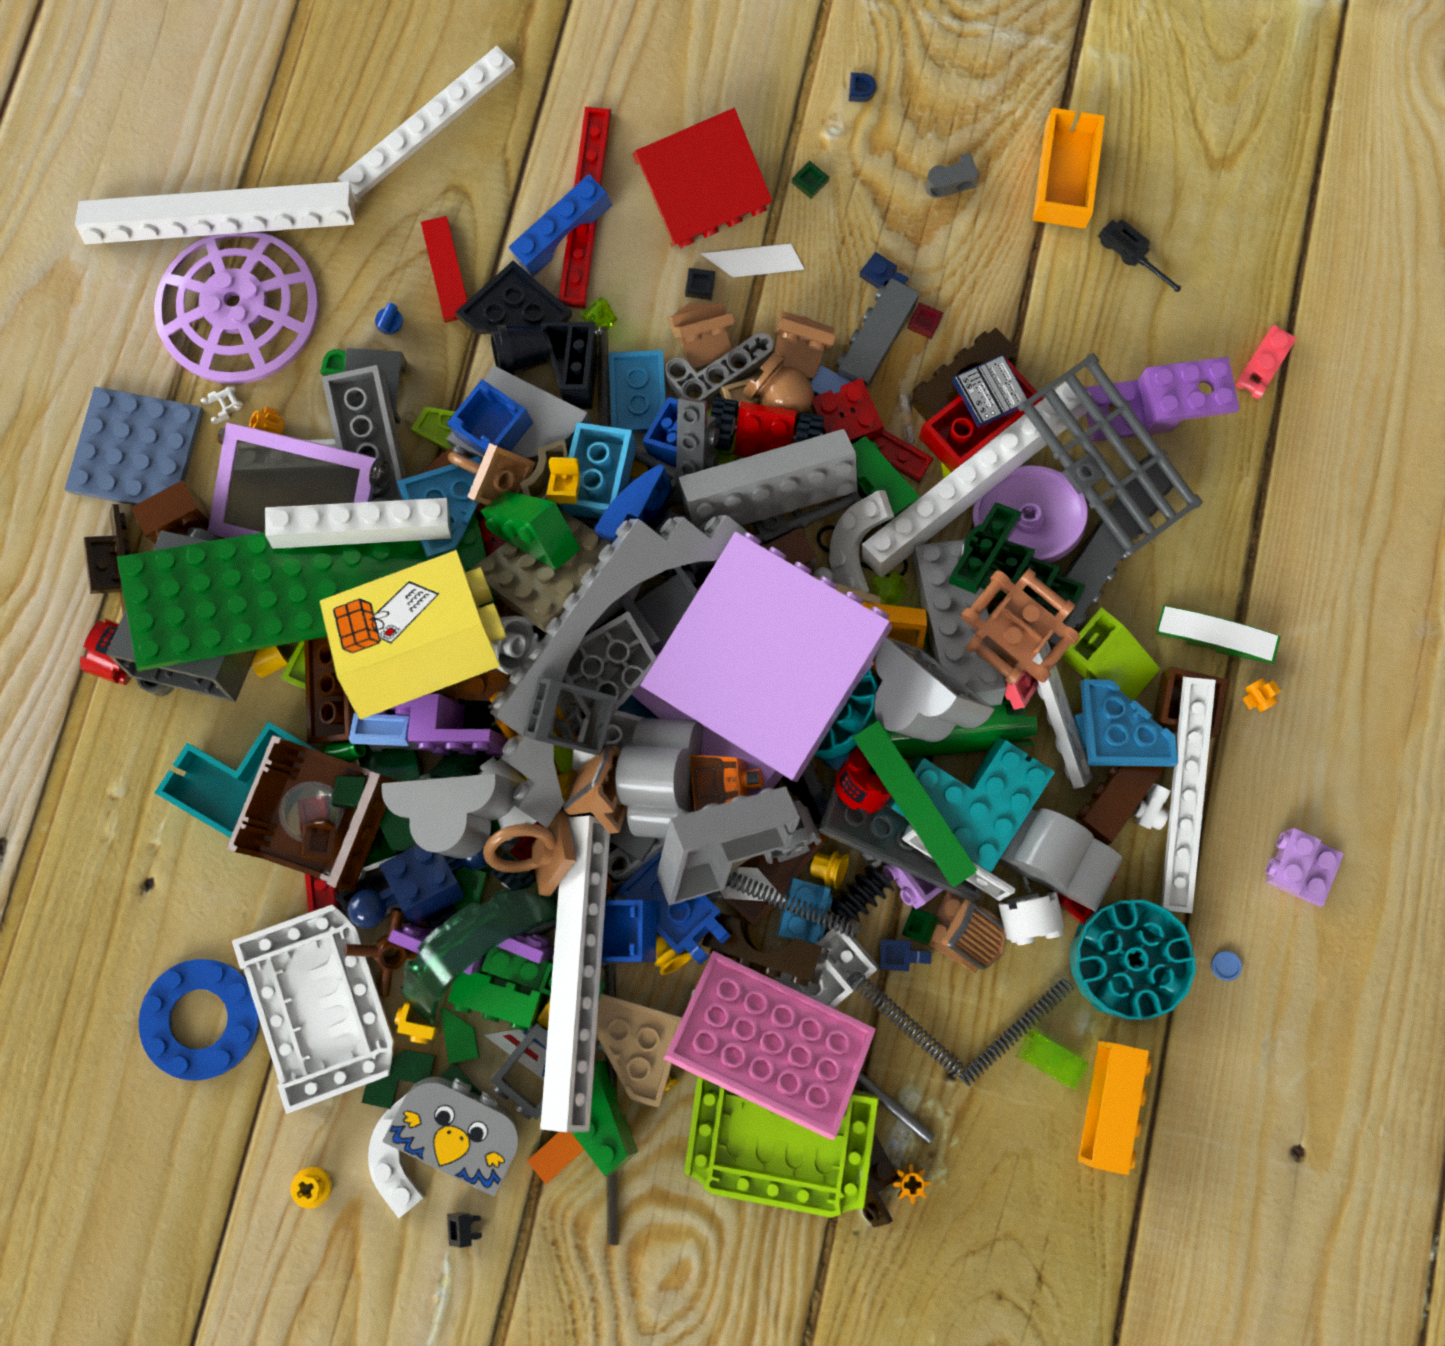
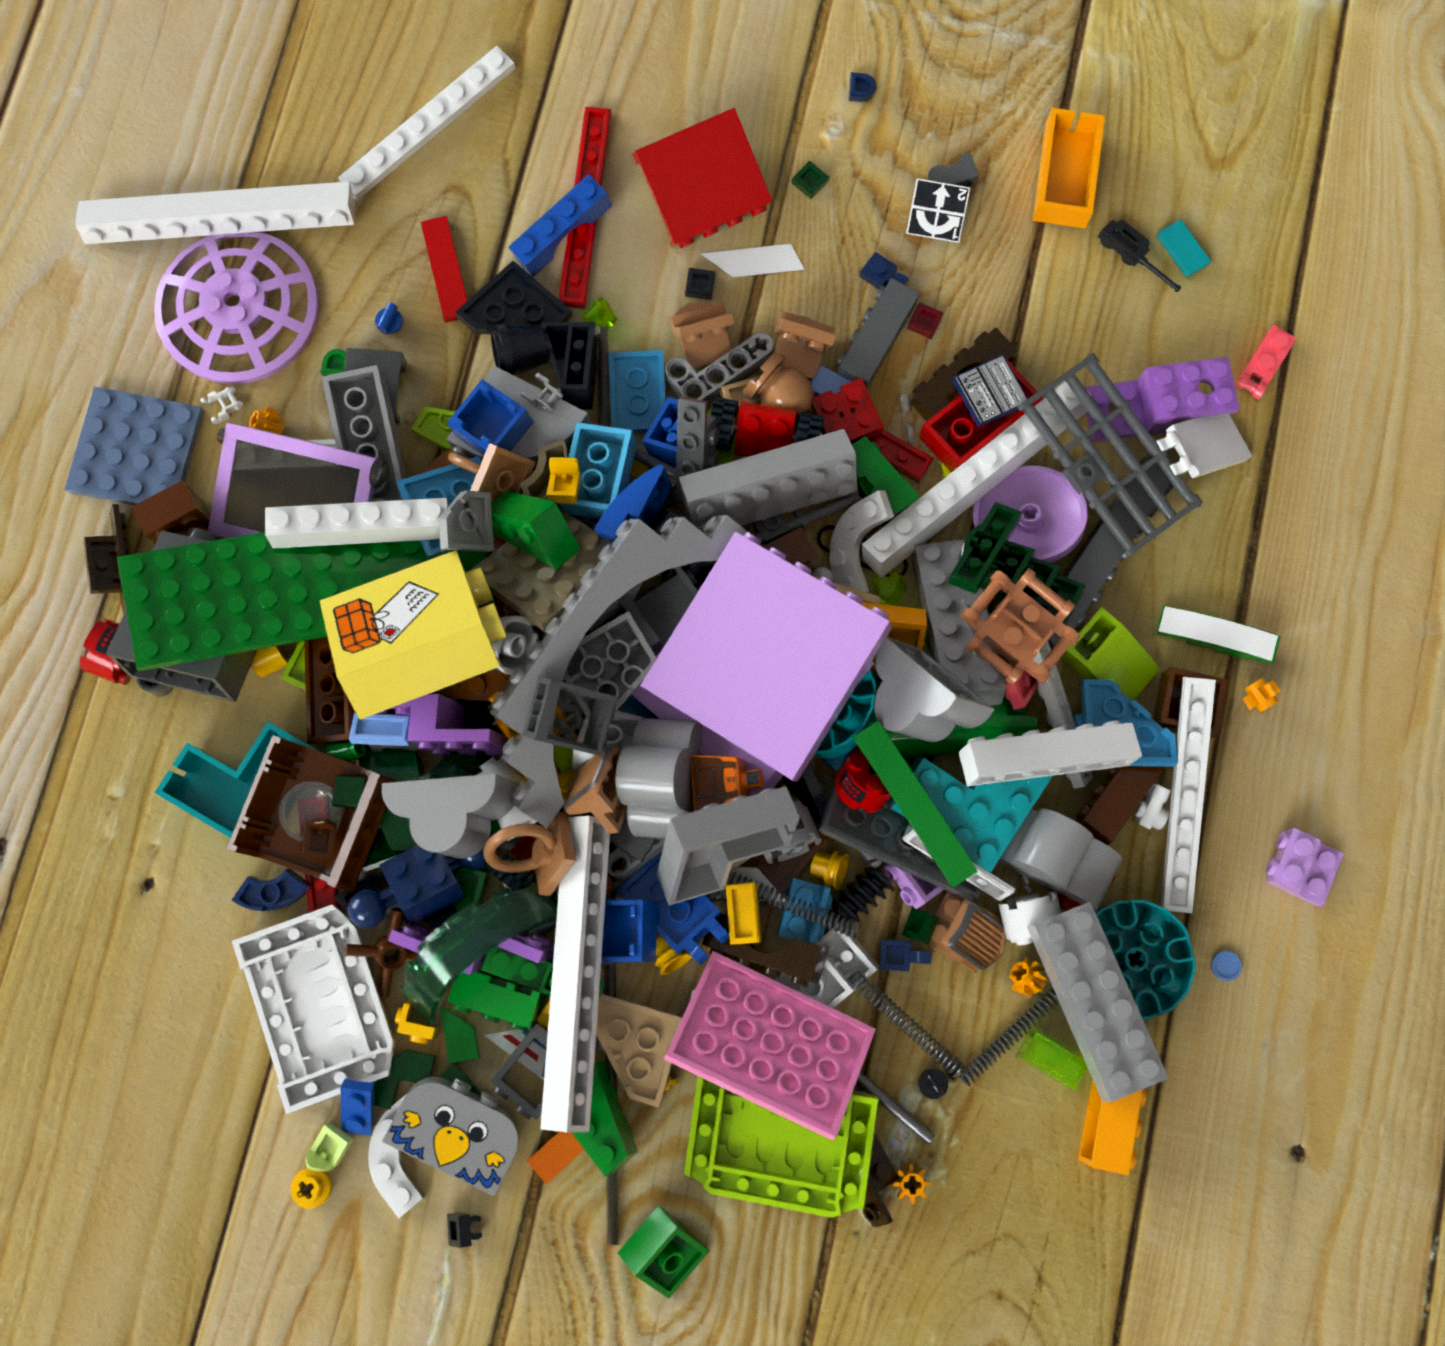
blue plate [139,959,260,1081] -> none
none -> dark blue tile [232,869,312,911]
none -> yellowish green plate [306,1122,353,1172]
none -> blue plate [341,1079,374,1136]
none -> light grey plate [439,490,494,552]
none -> light grey piece [520,373,563,412]
none -> green slope [617,1205,709,1299]
none -> yellow tile [726,882,762,945]
none -> tile [906,178,970,243]
none -> black tile [918,1068,948,1099]
none -> white brick [958,720,1142,786]
none -> light orange gear [1009,957,1048,997]
none -> light grey brick [1027,902,1169,1102]
none -> teal tile [1156,219,1211,279]
none -> white tile [1156,414,1253,479]

